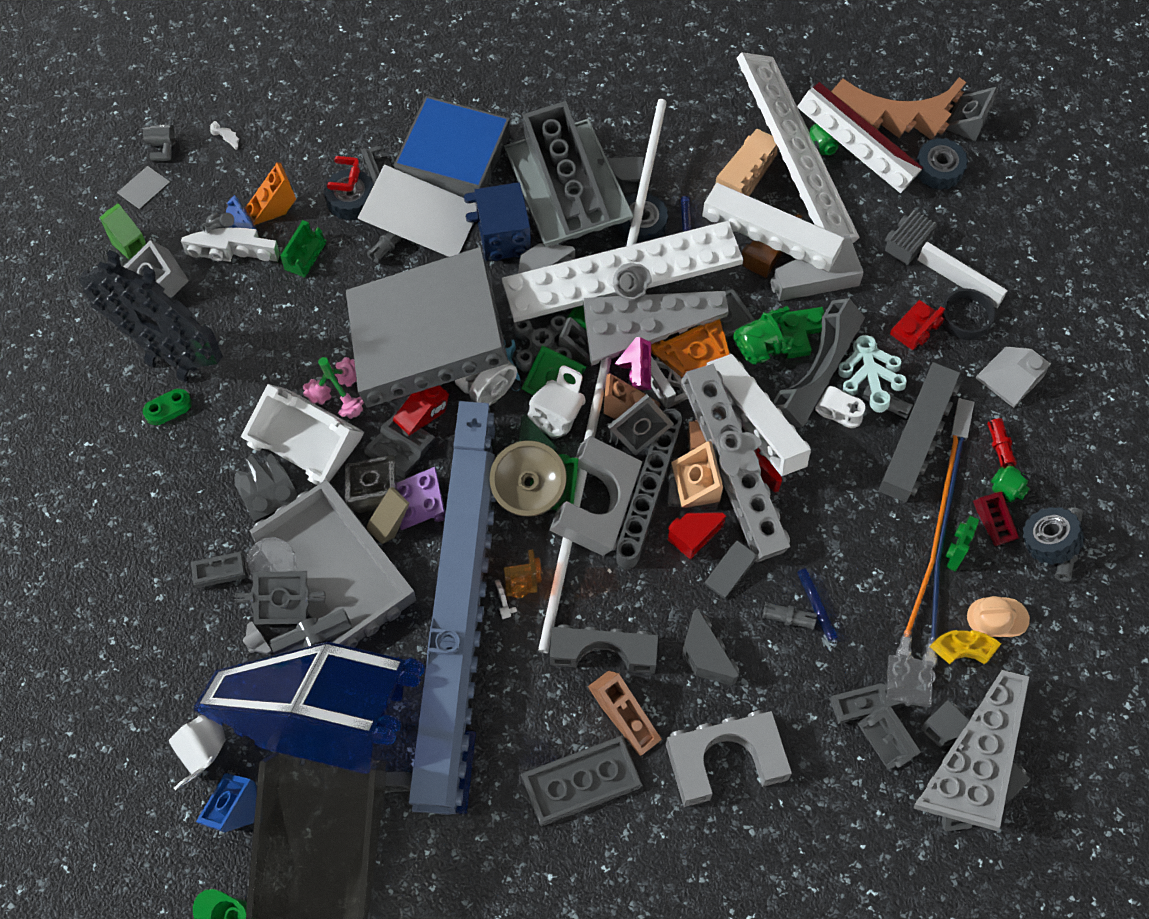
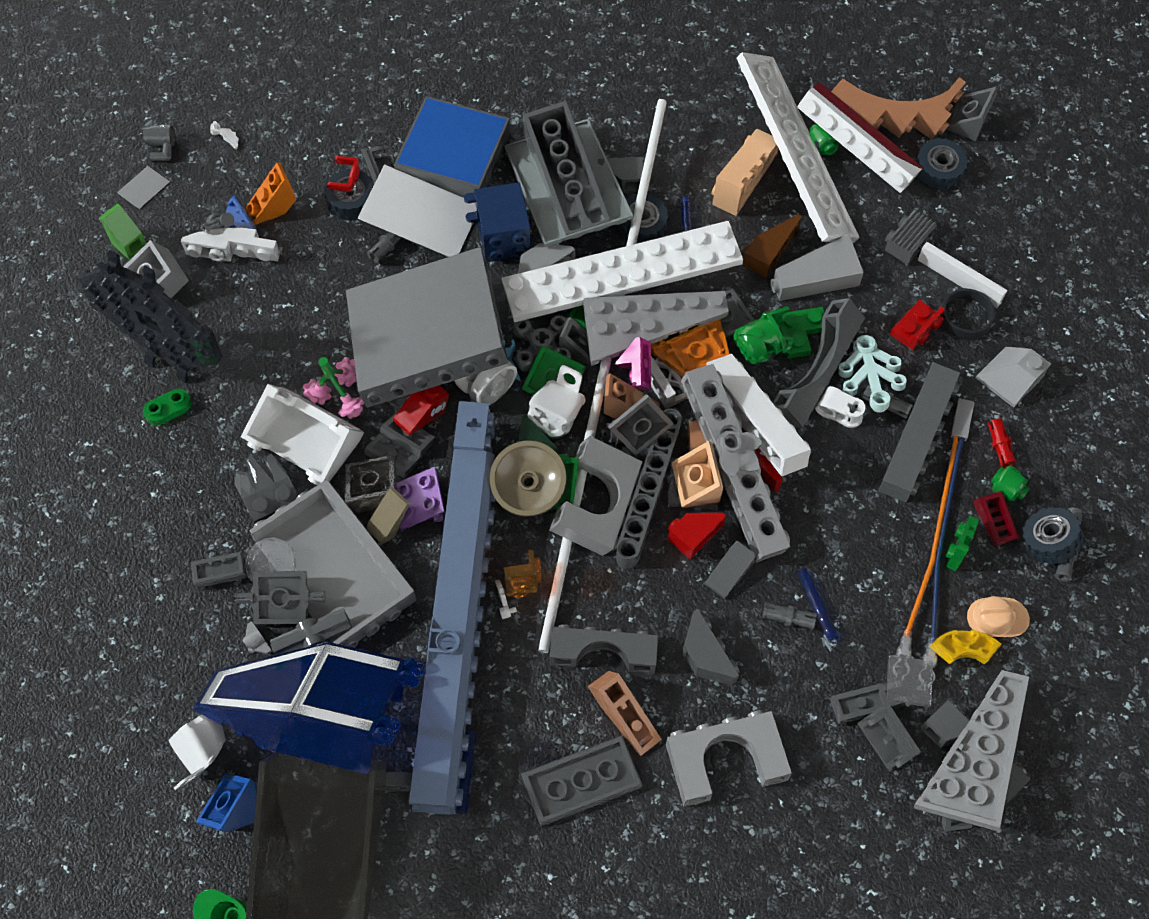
green hinge [280,220,327,278] -> none
light grey hair [613,263,652,300] -> none
white brick [703,183,844,272] -> none

